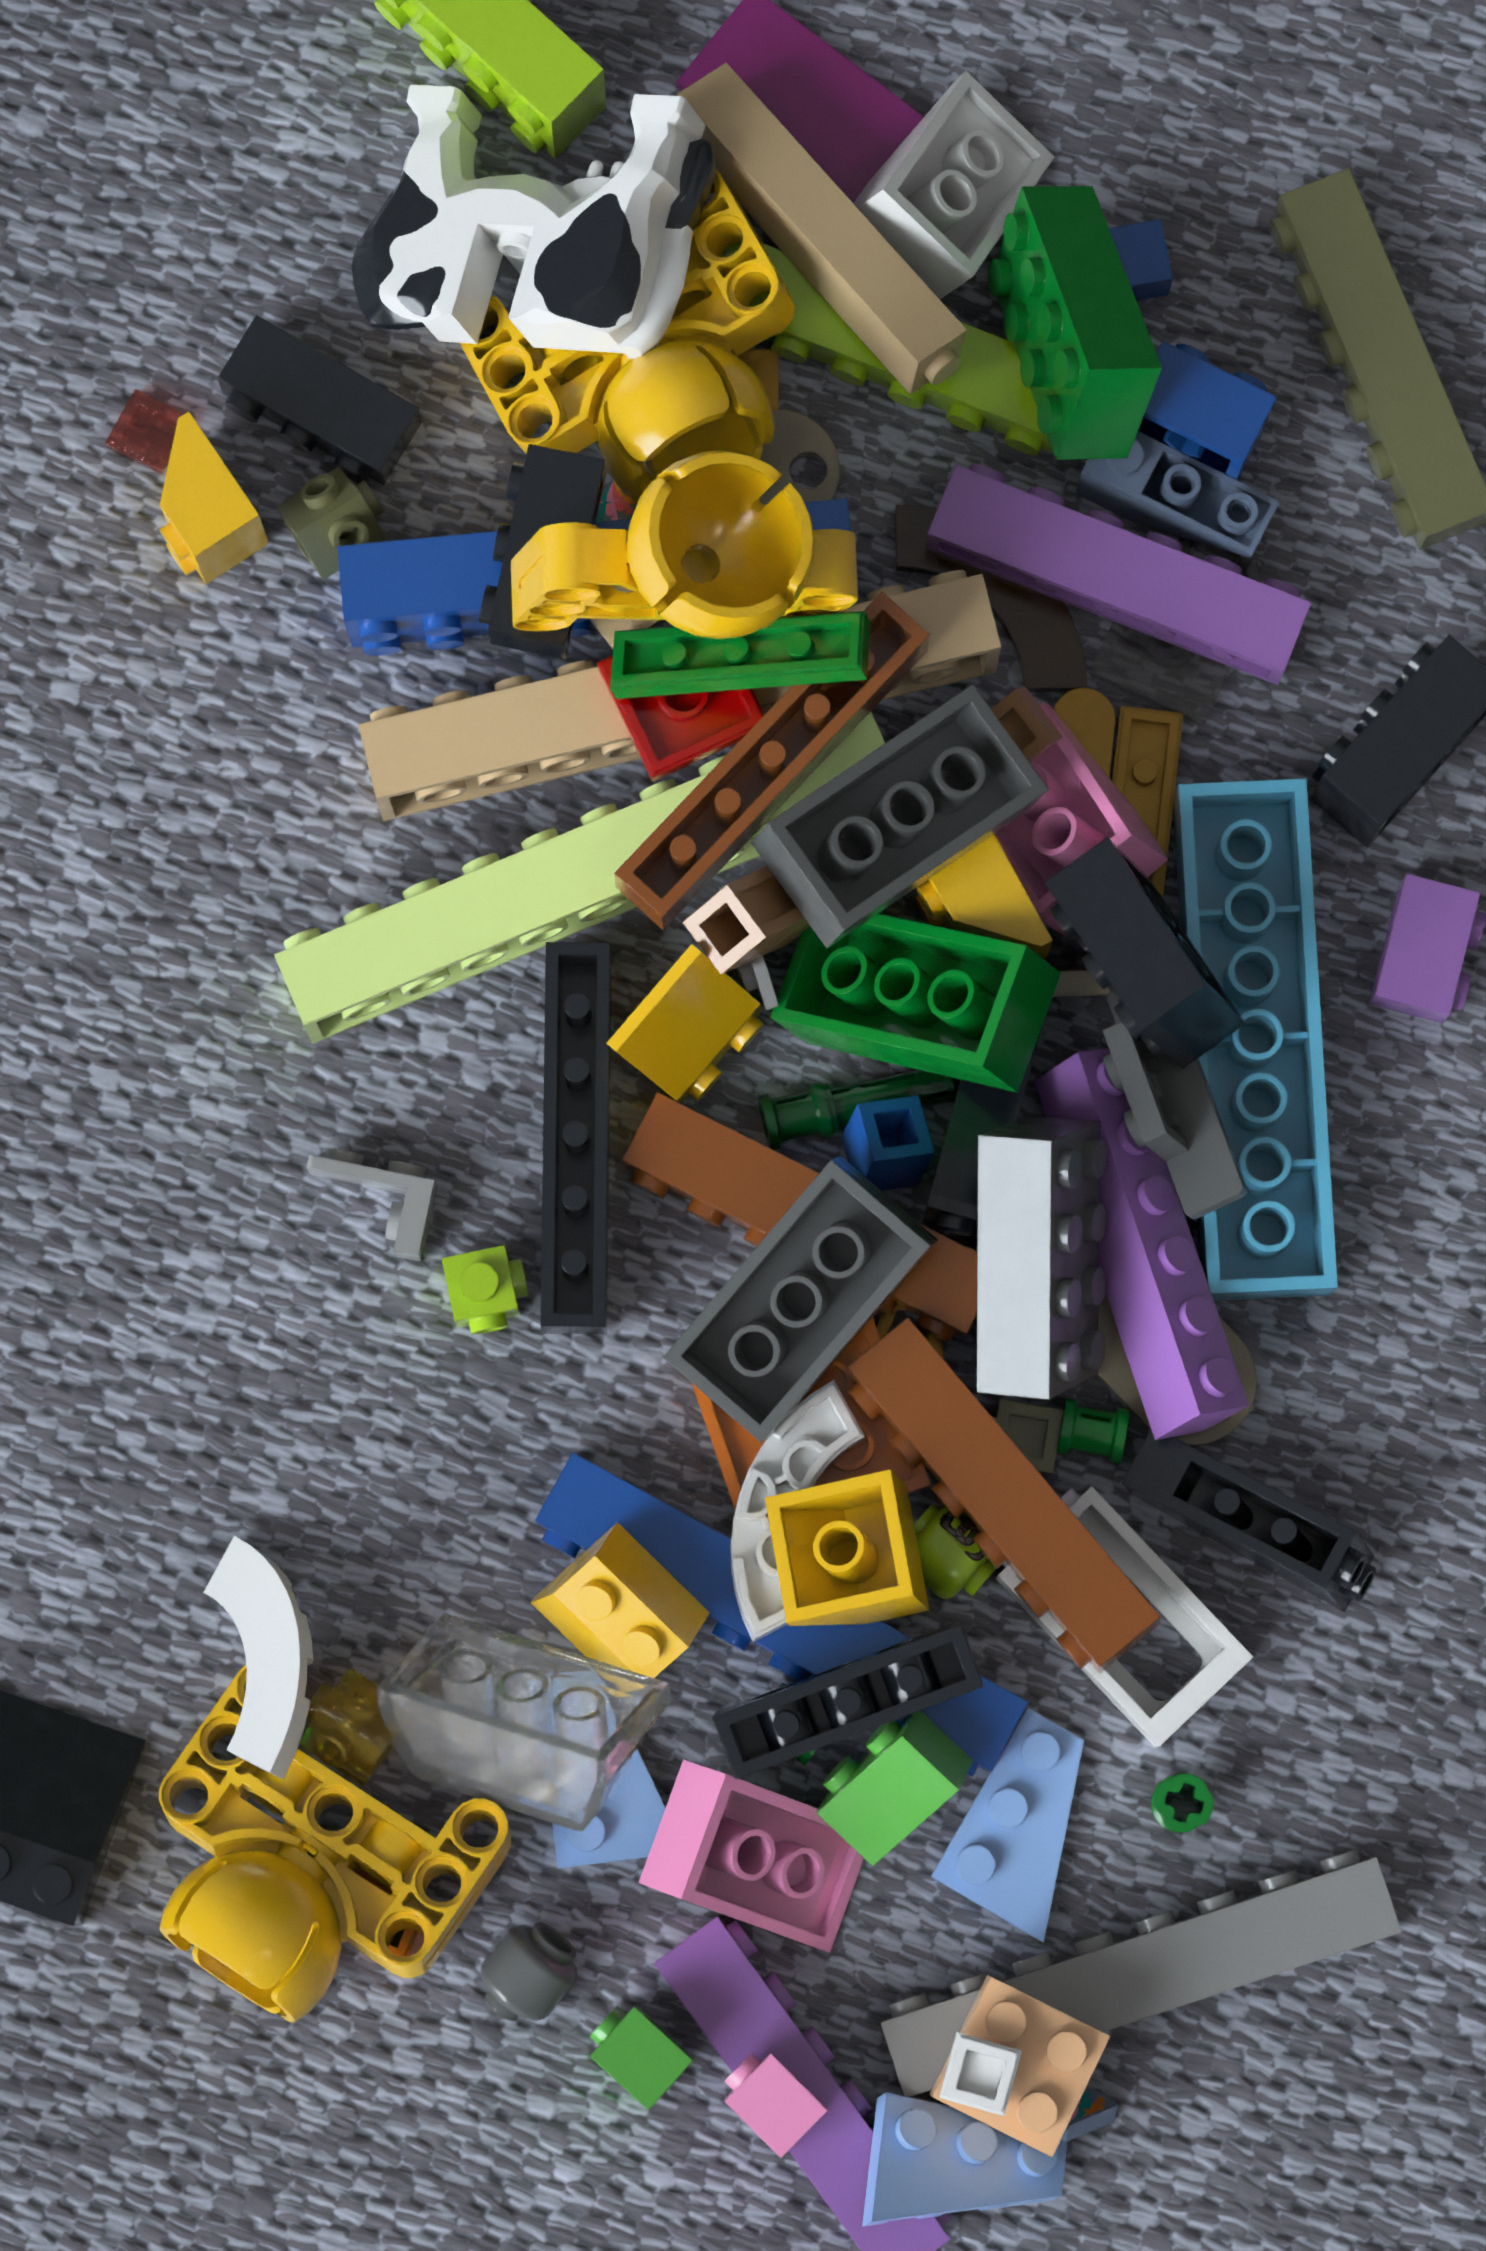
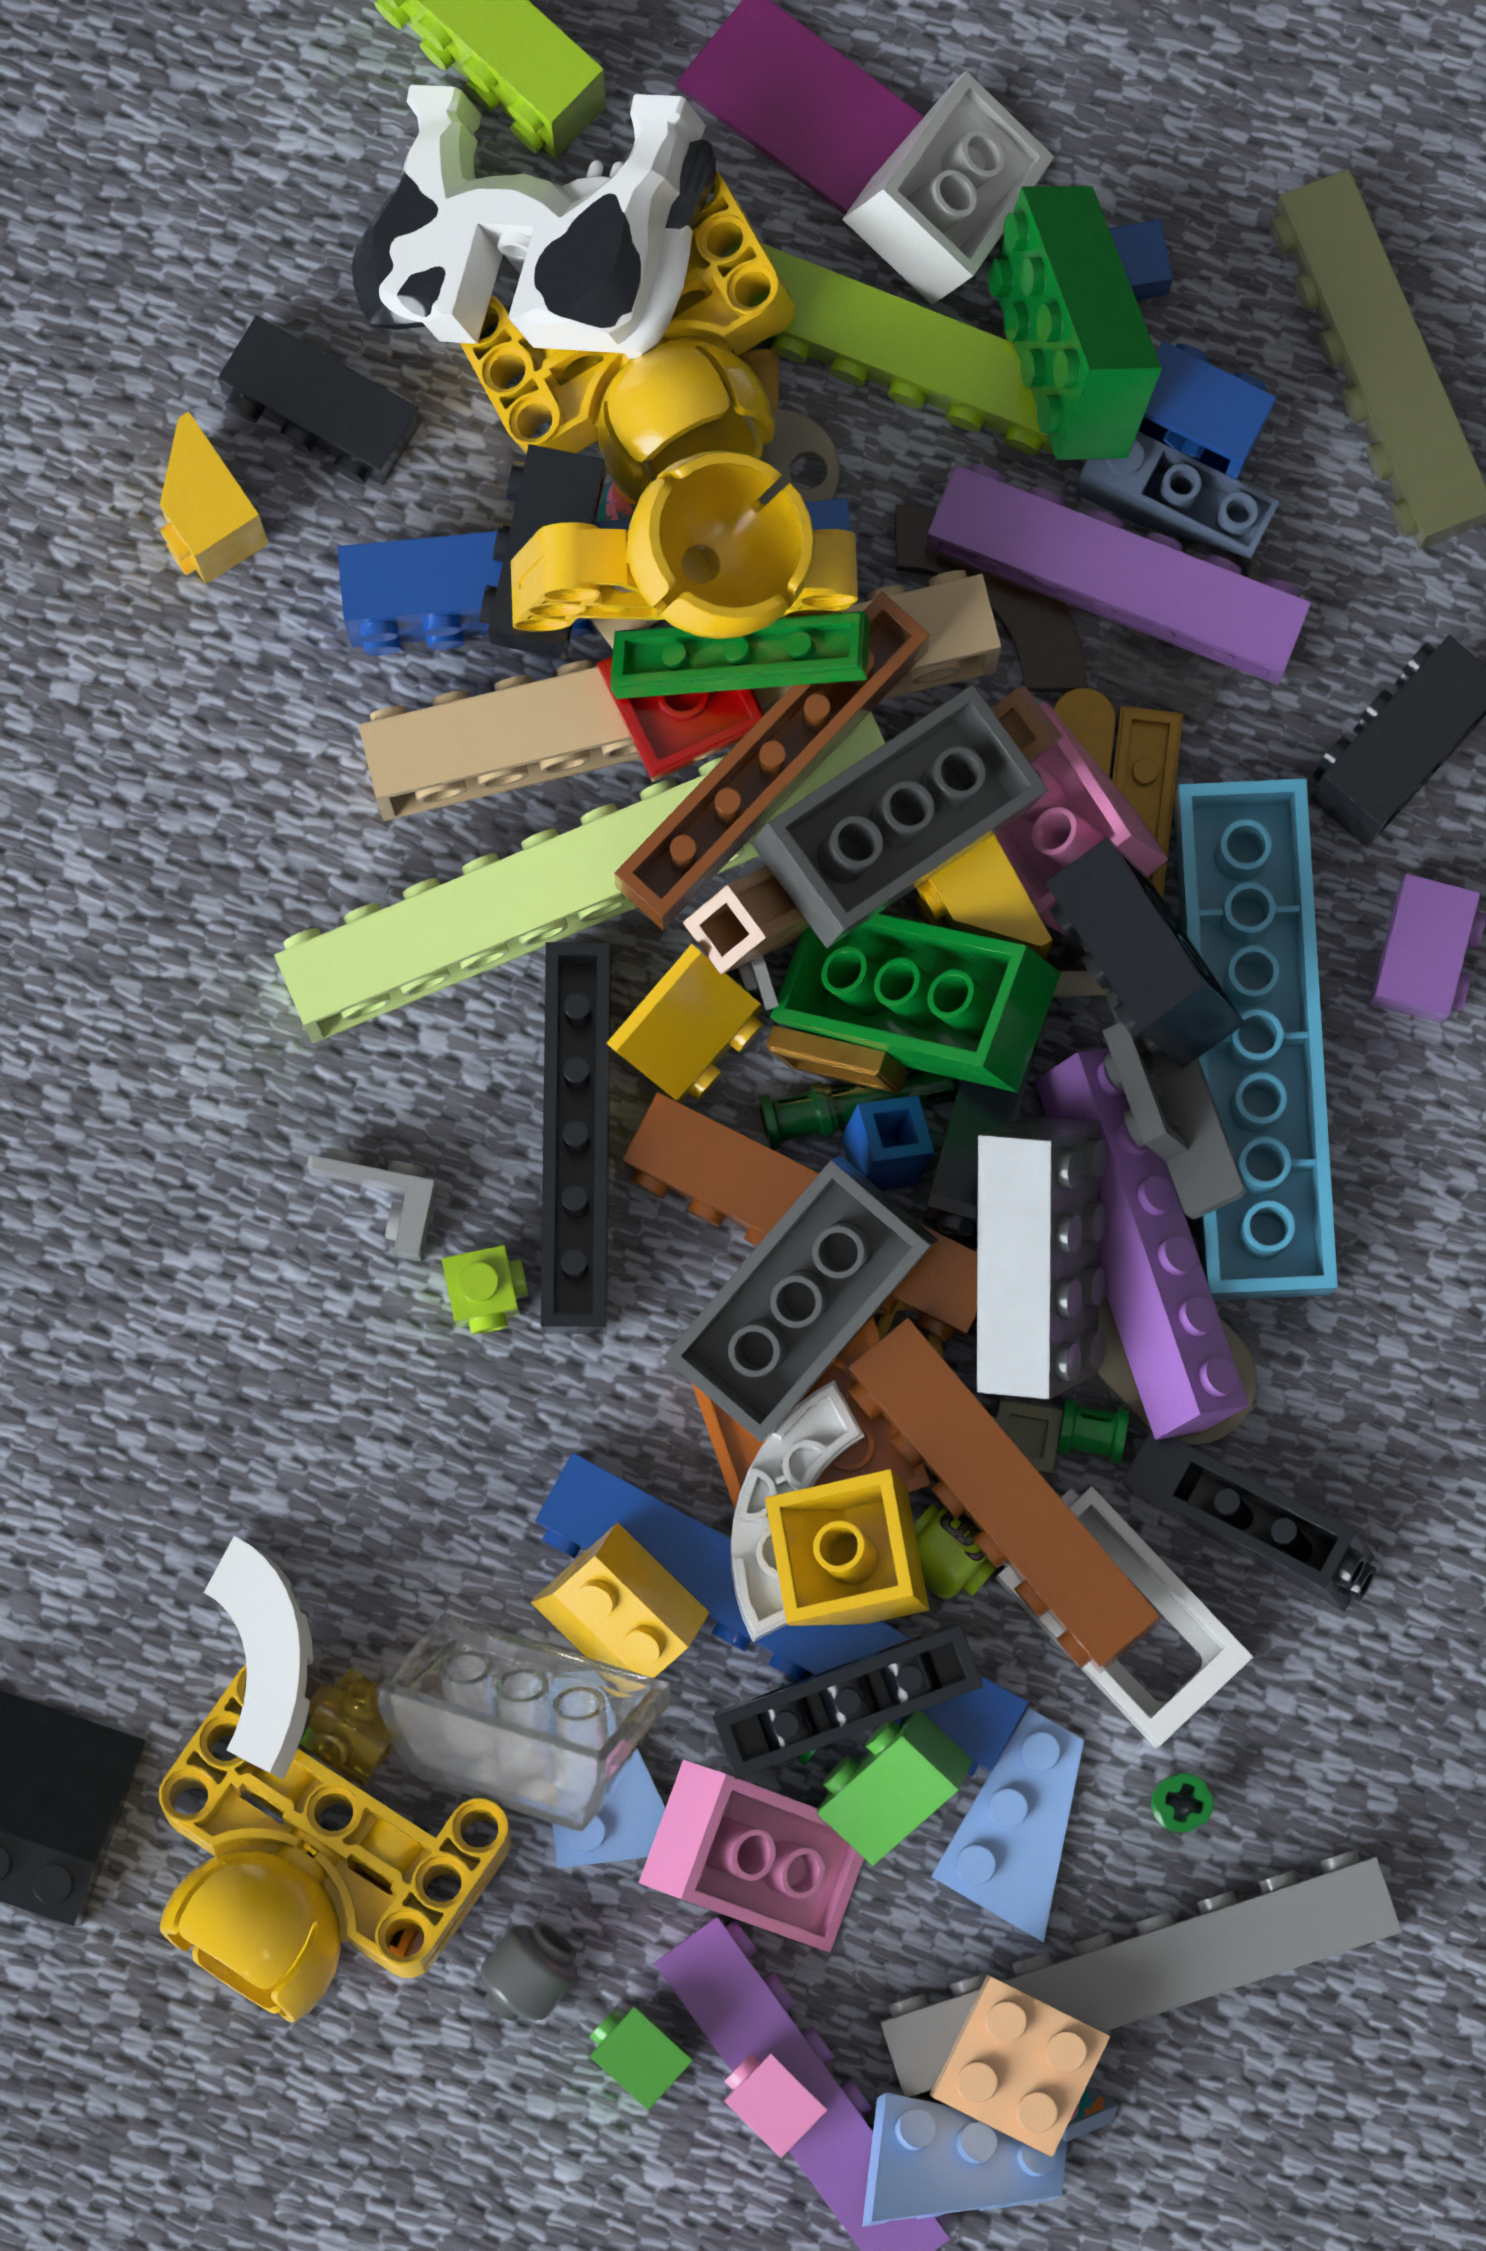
clear red tile [105,389,184,475] -> none
olive brick [276,467,387,580] -> none
tan brick [677,63,967,394] -> none
white tile [939,2032,1022,2116] -> none
none -> pearl gold tile [766,1025,908,1094]

